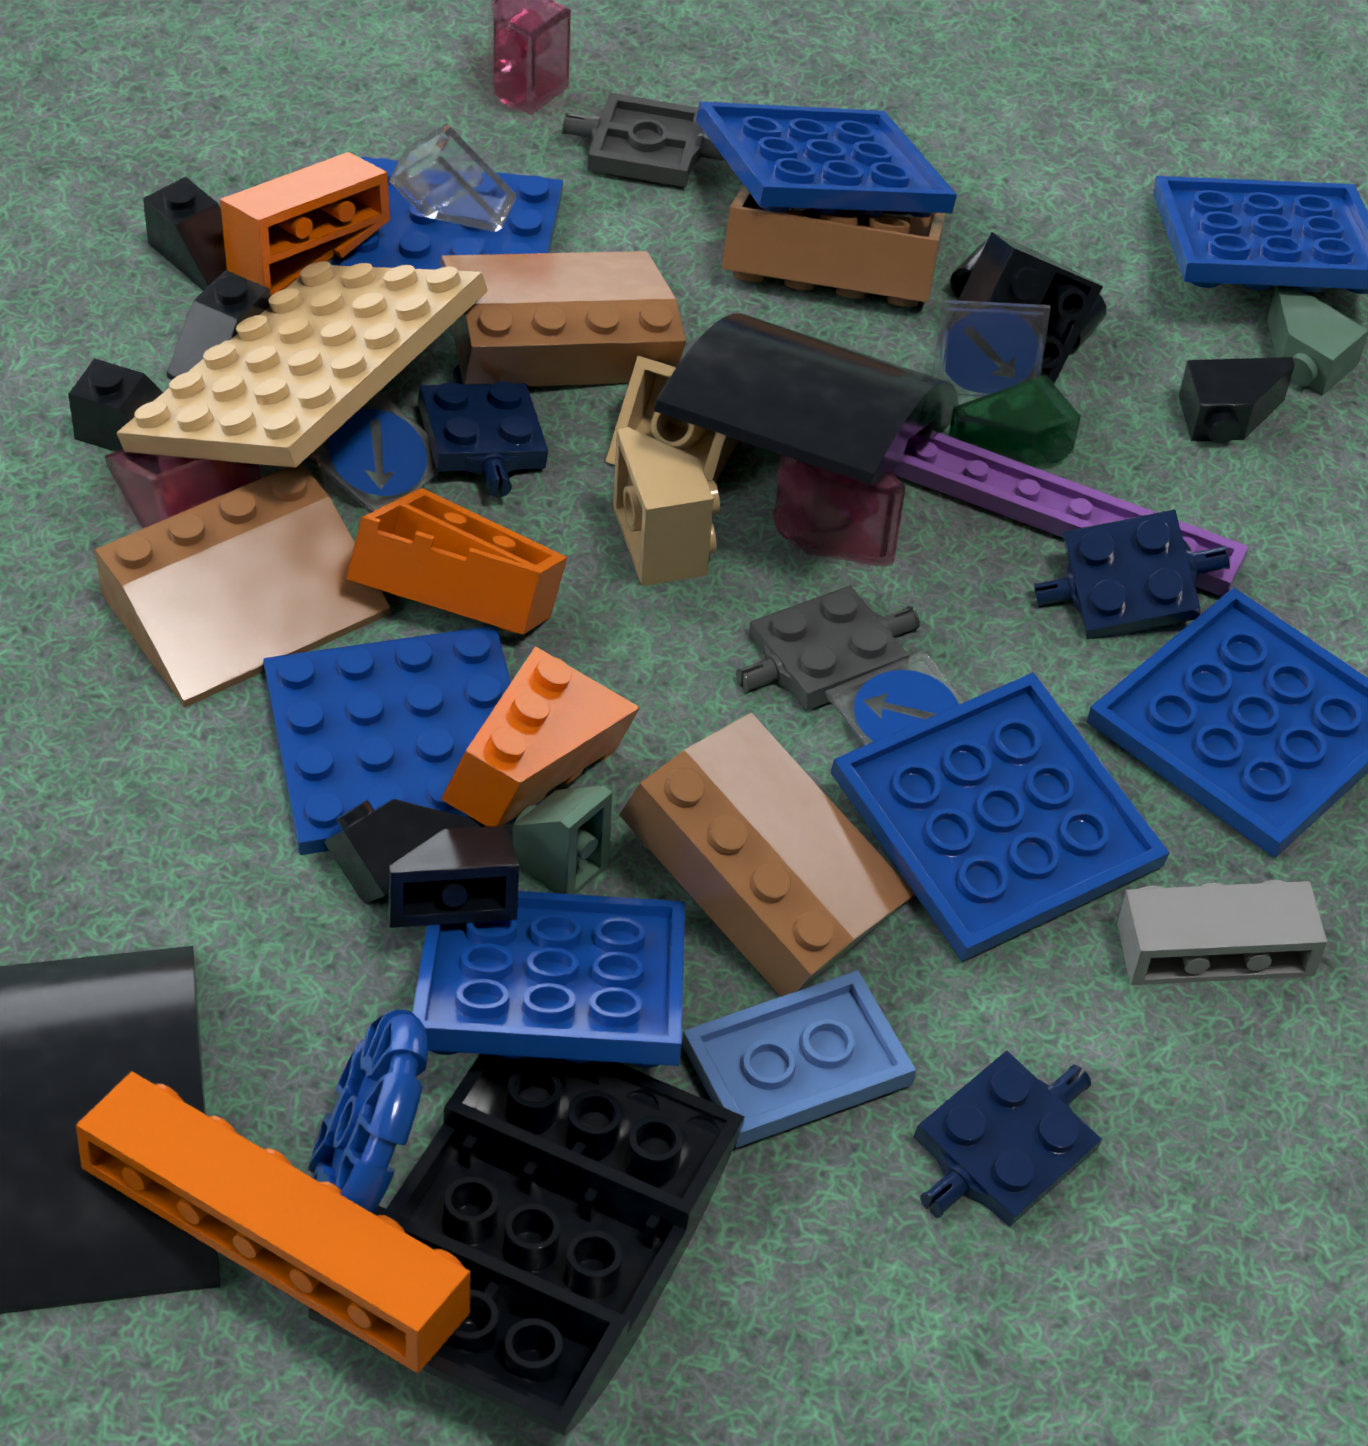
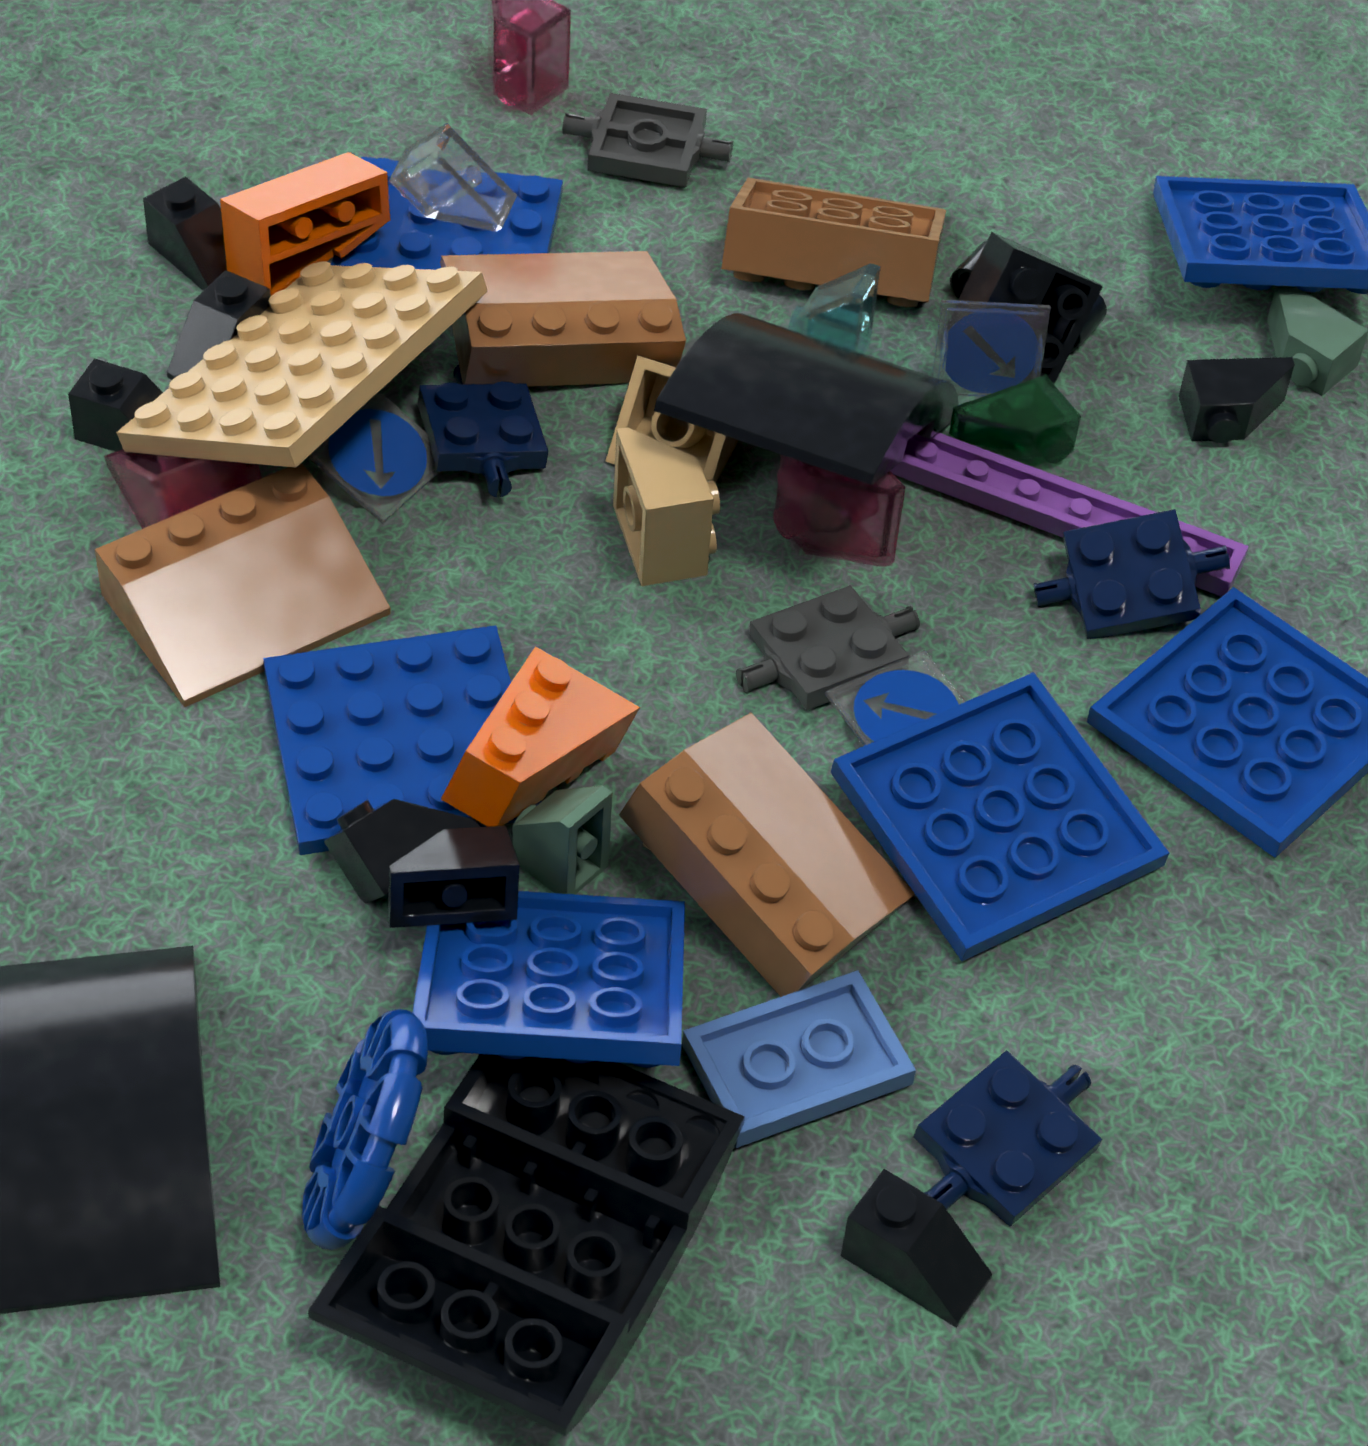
orange brick [76,1071,470,1374] -> none
orange wedge [346,488,568,634] -> none
blue plate [696,102,957,218] -> none
light grey brick [1117,880,1327,985] -> none
none -> clear light blue slope [788,263,881,354]
none -> black slope [841,1169,992,1328]

